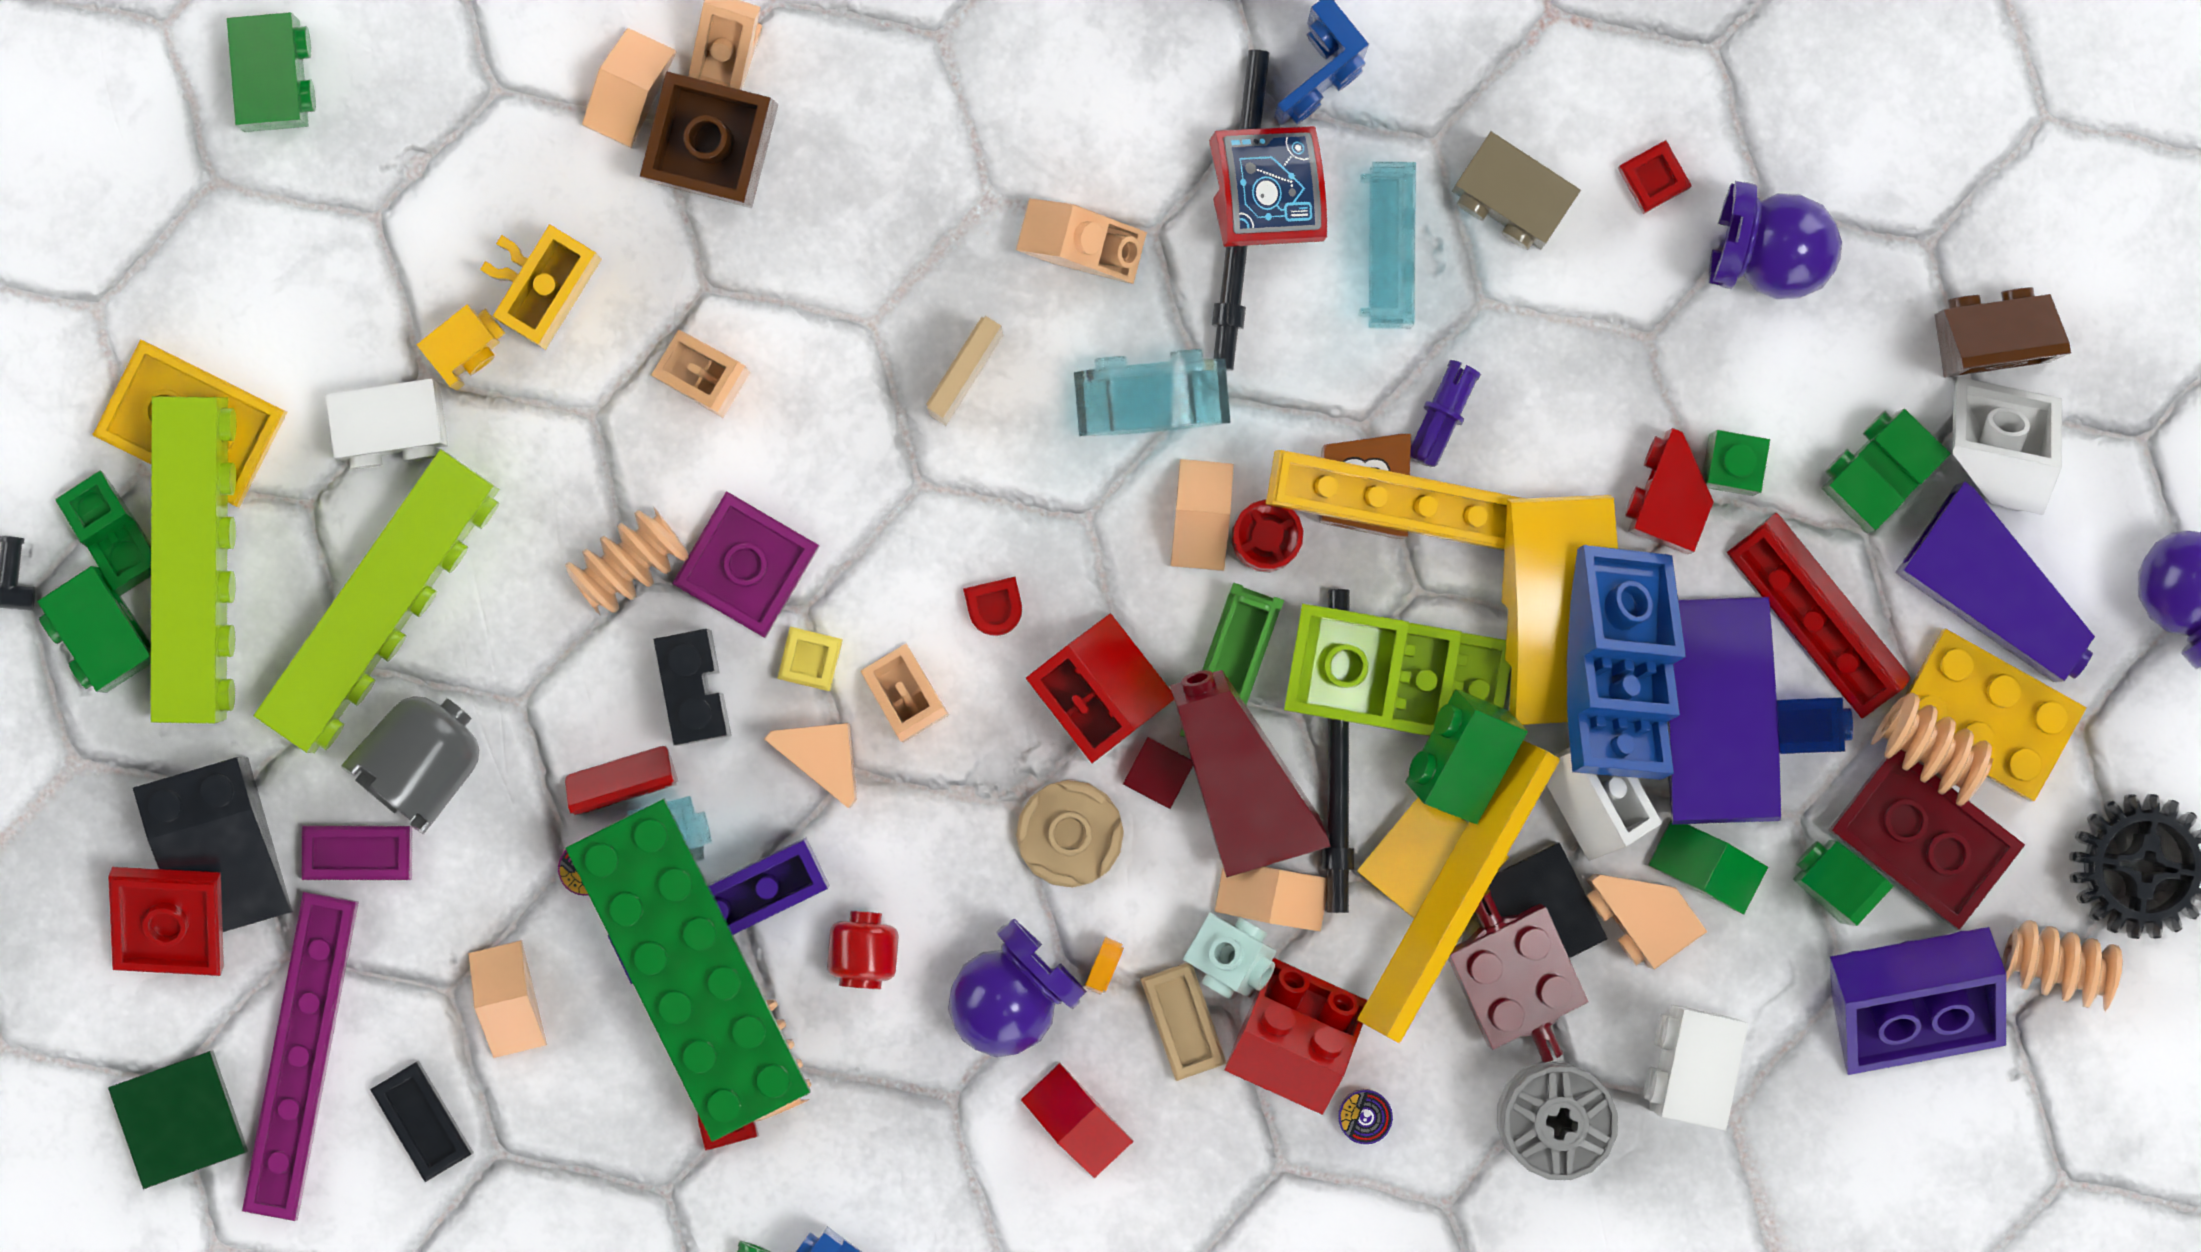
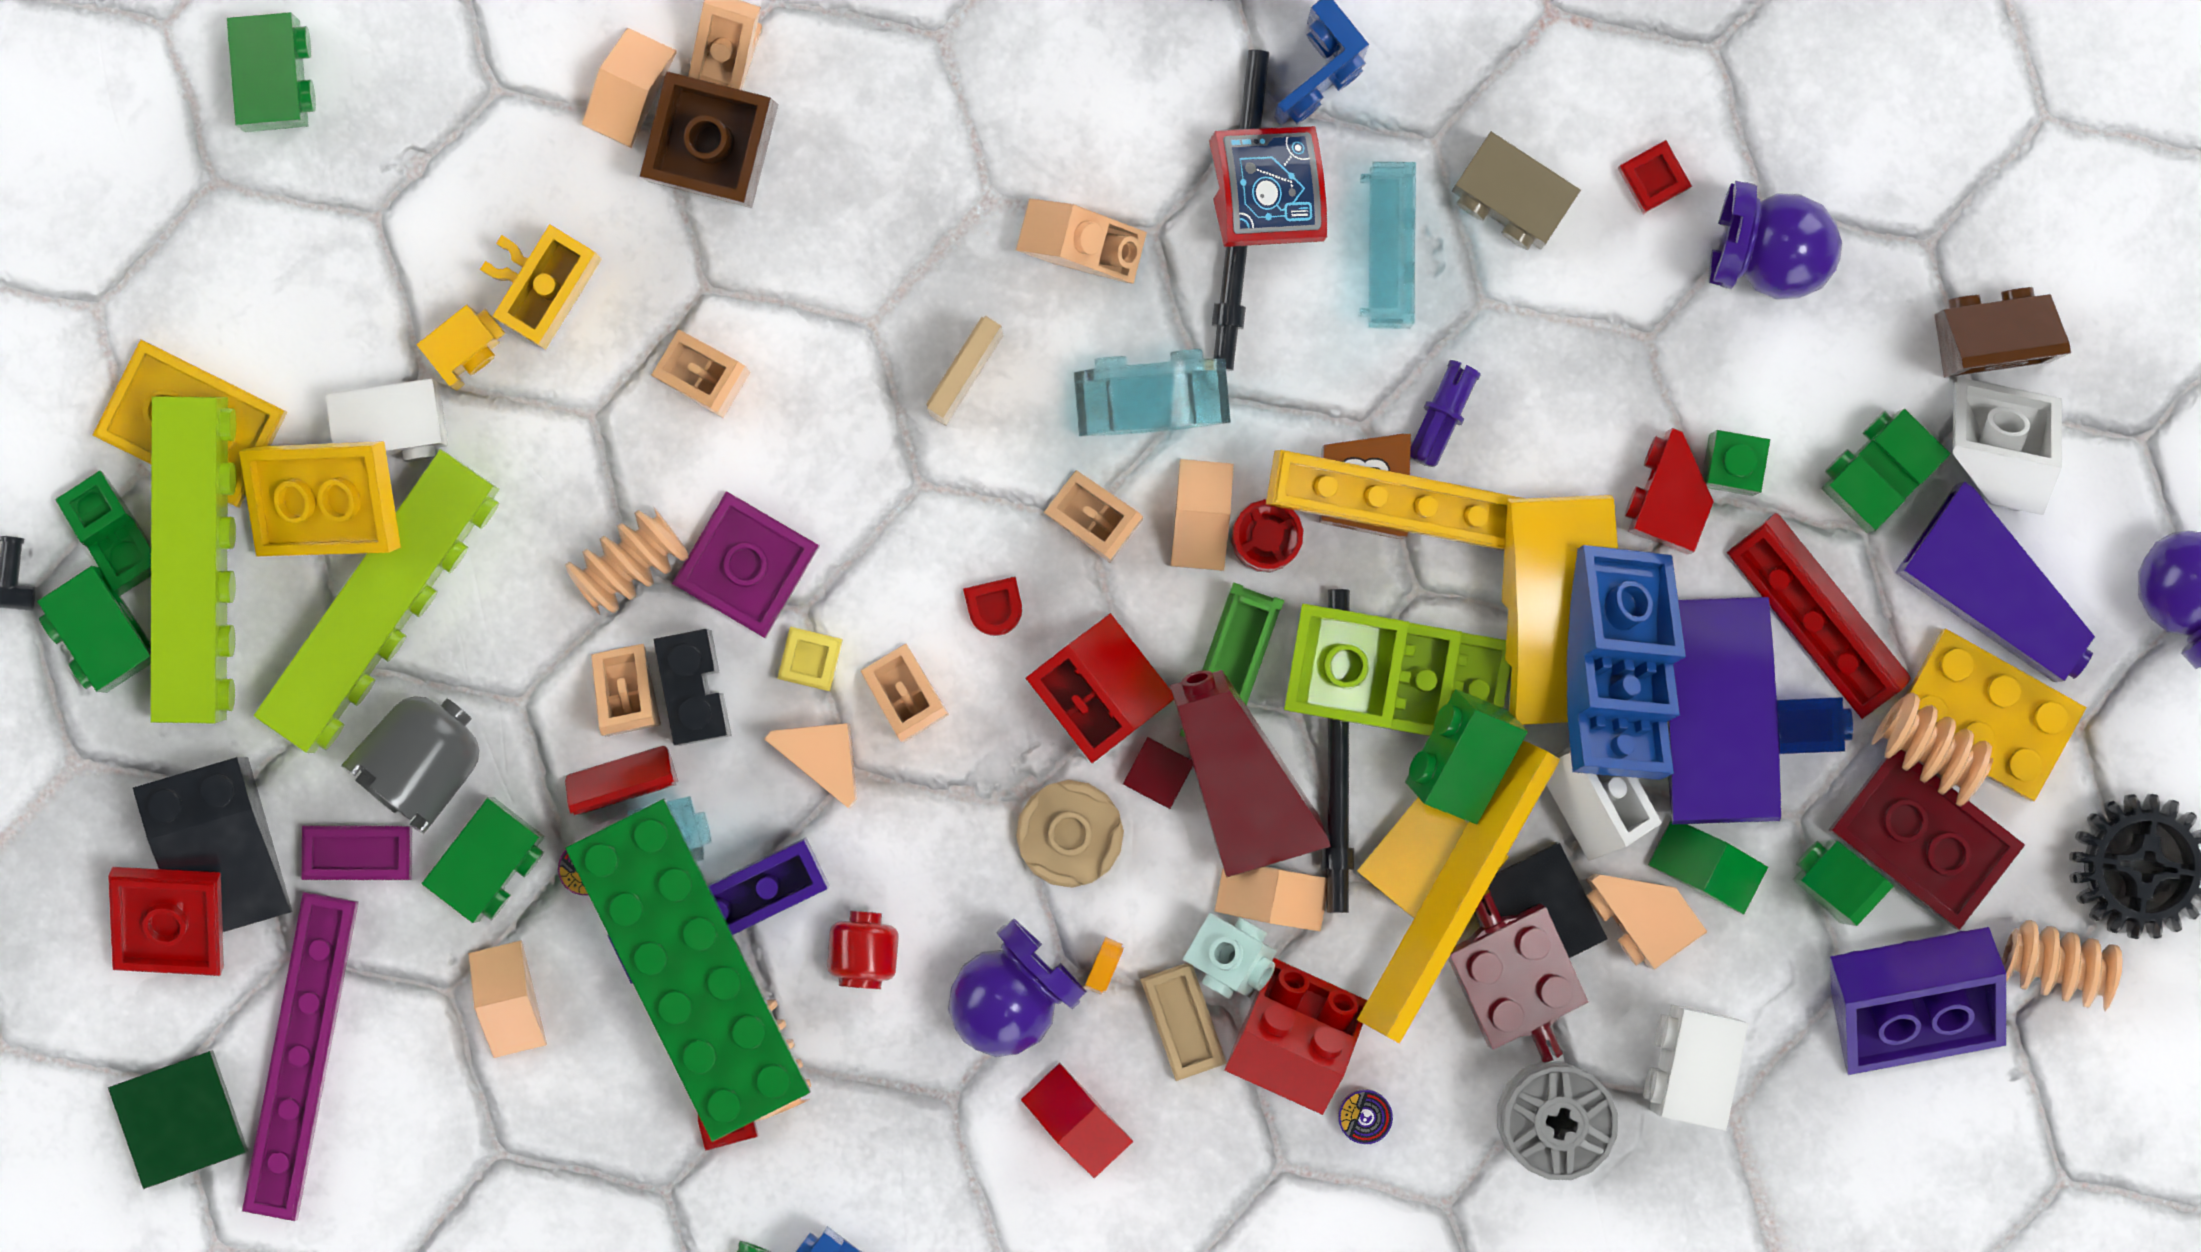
black tile [370,1061,474,1182] -> none
none -> yellow plate [239,441,401,557]
none -> green brick [421,797,545,923]
none -> light nougat slope [591,643,661,736]
none -> light nougat slope [1044,470,1143,563]

